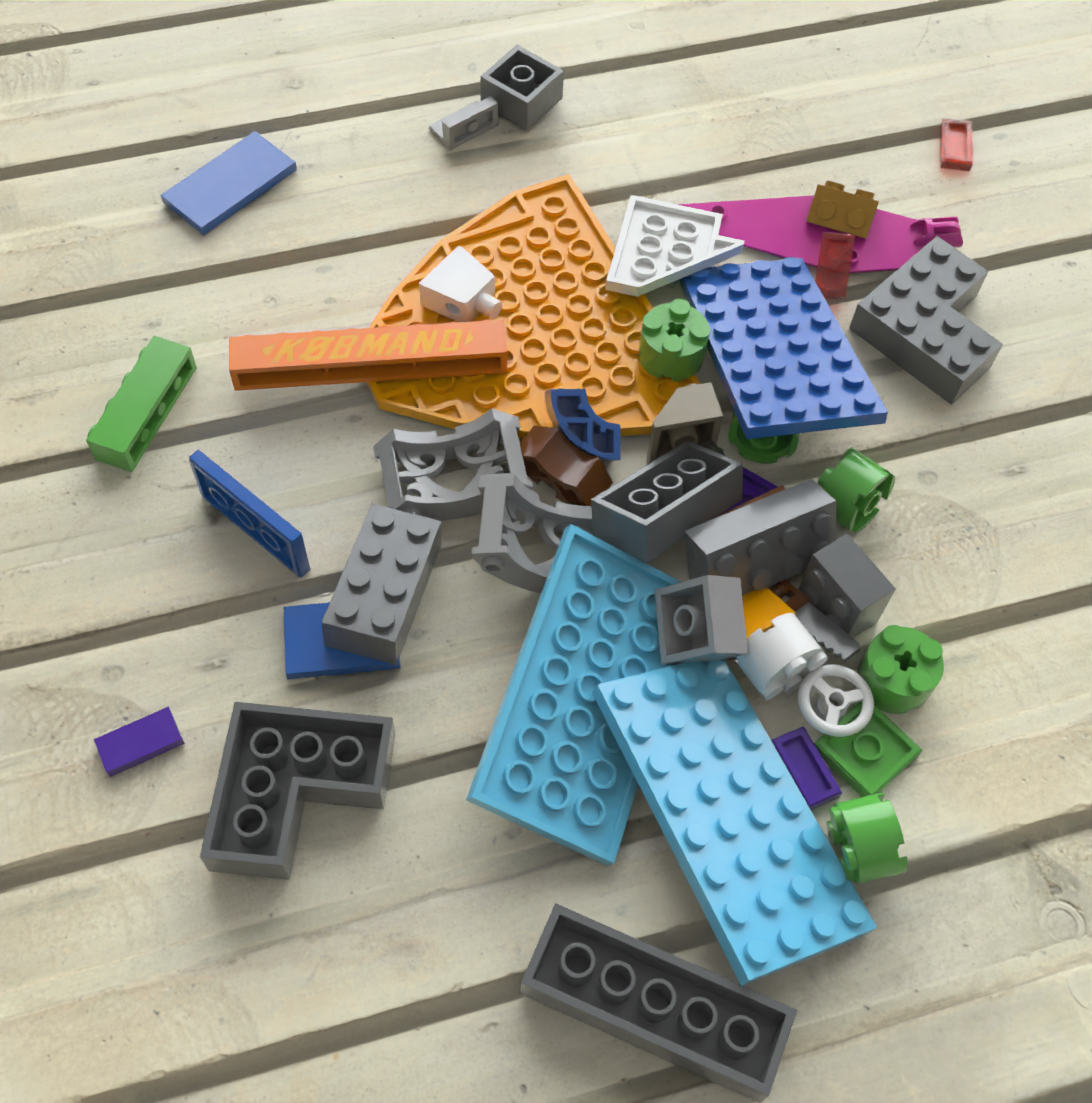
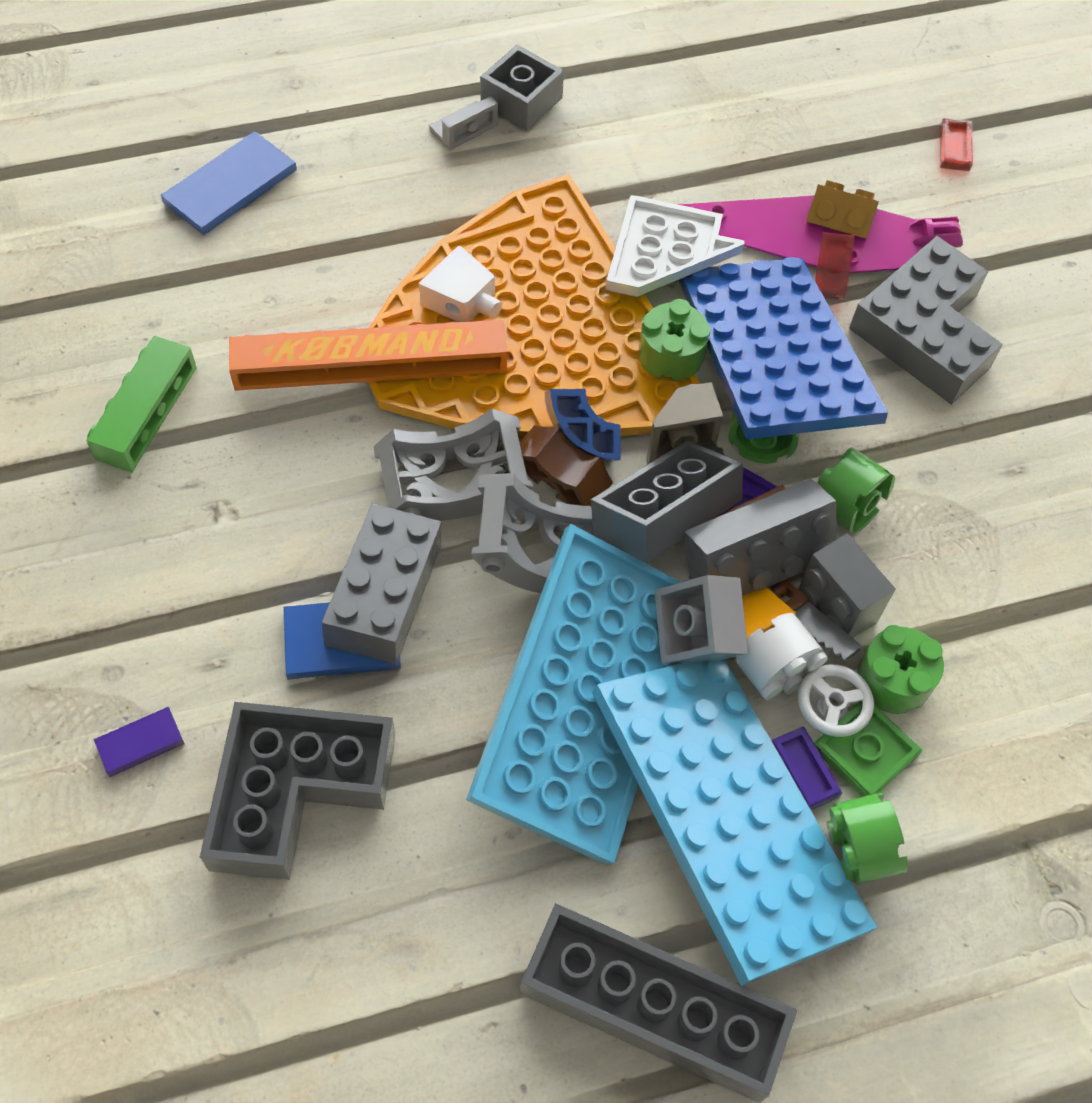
blue tile [189,449,311,578] -> none

